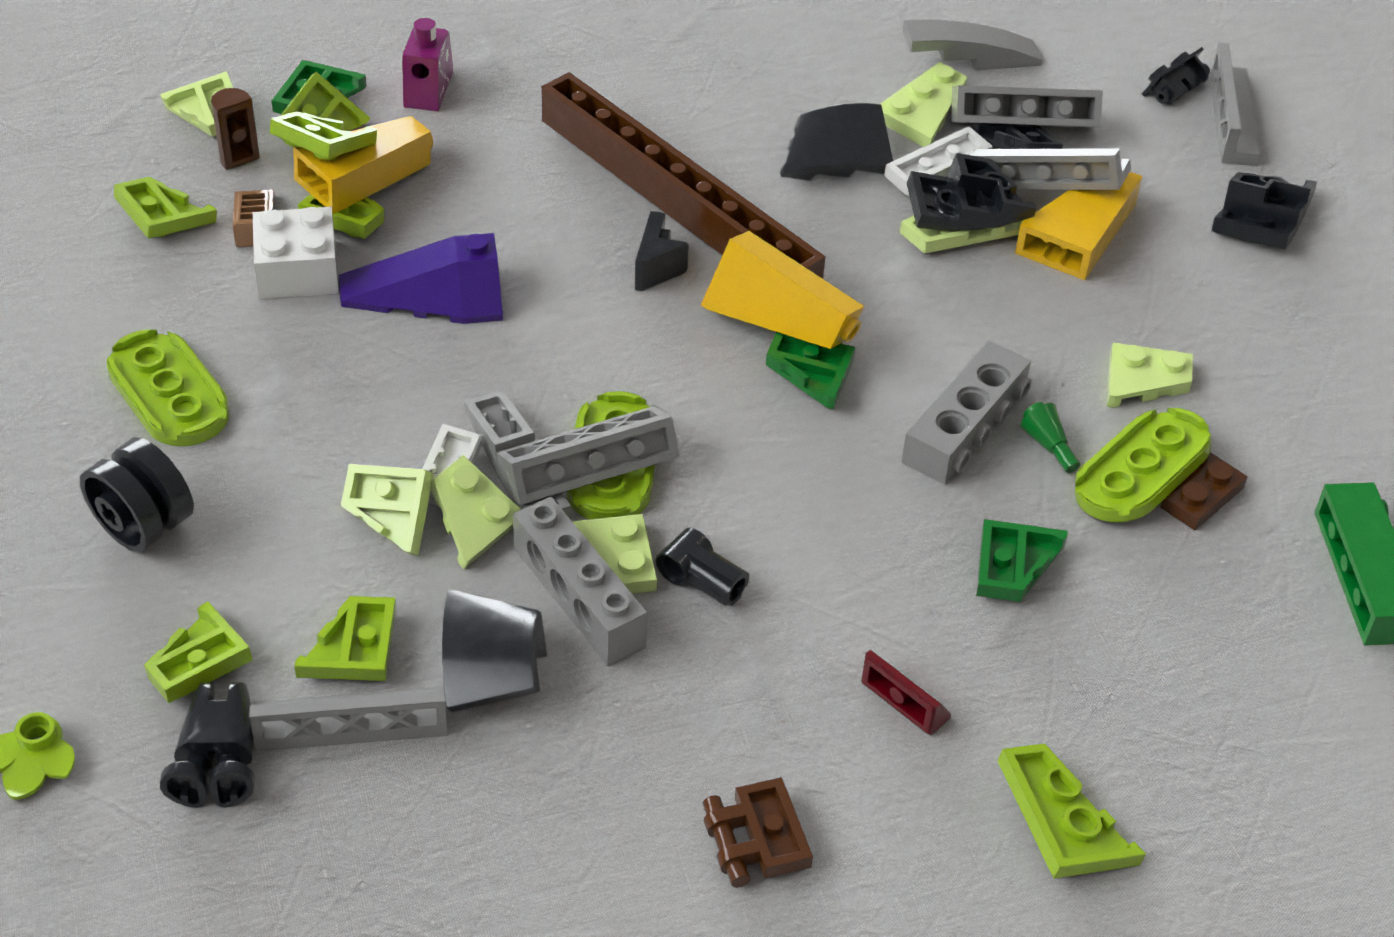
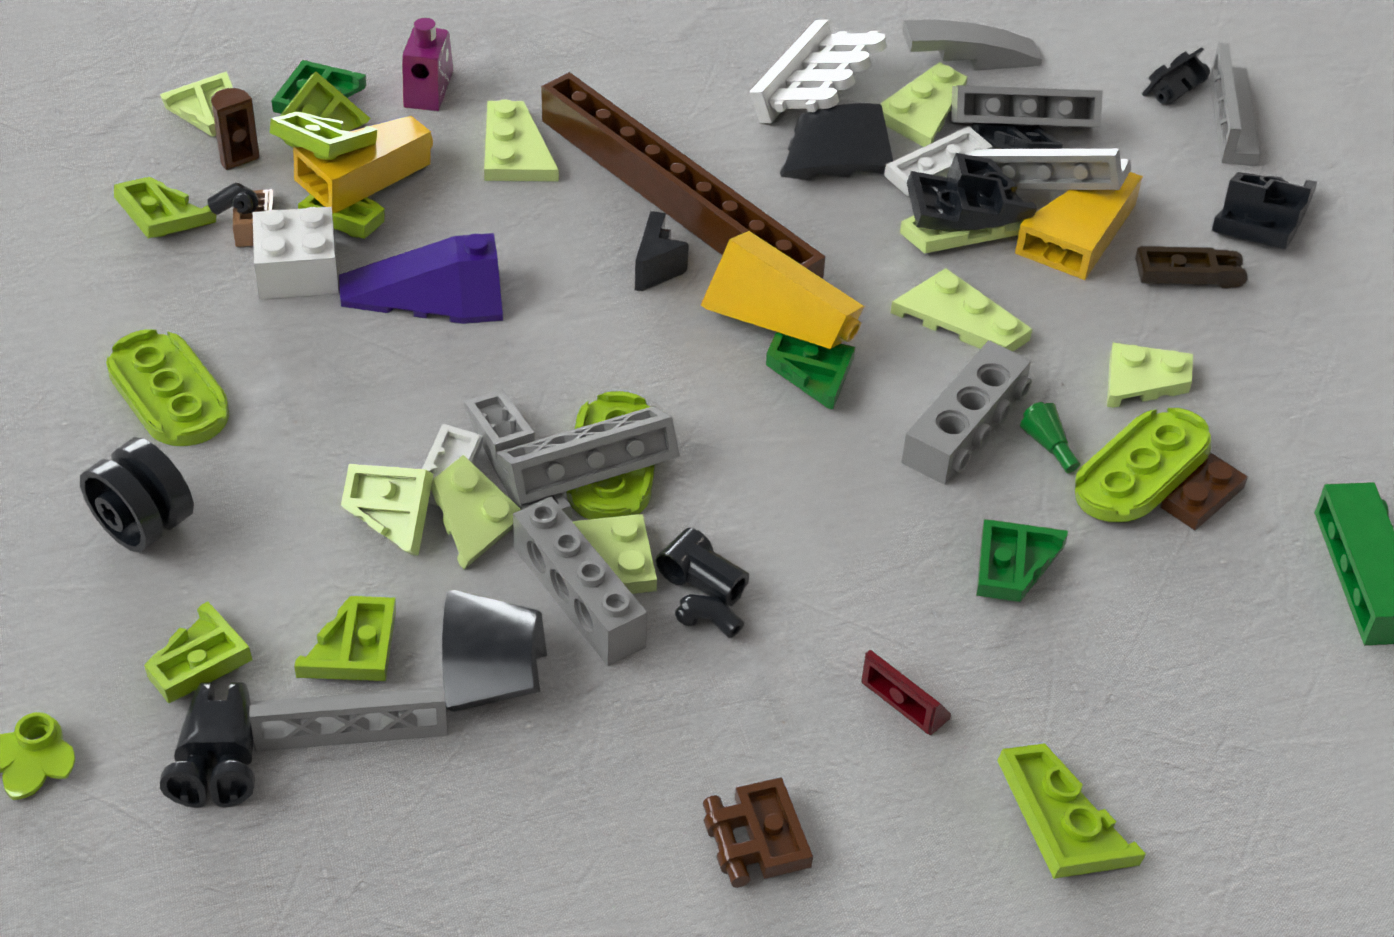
none -> black arm [207,183,258,215]
none -> yellowish green wing [484,99,559,181]
none -> black arm [675,594,744,638]
none -> white fence [750,20,887,123]
none -> yellowish green wing [890,268,1032,352]
none -> dark brown hinge [1135,246,1248,289]

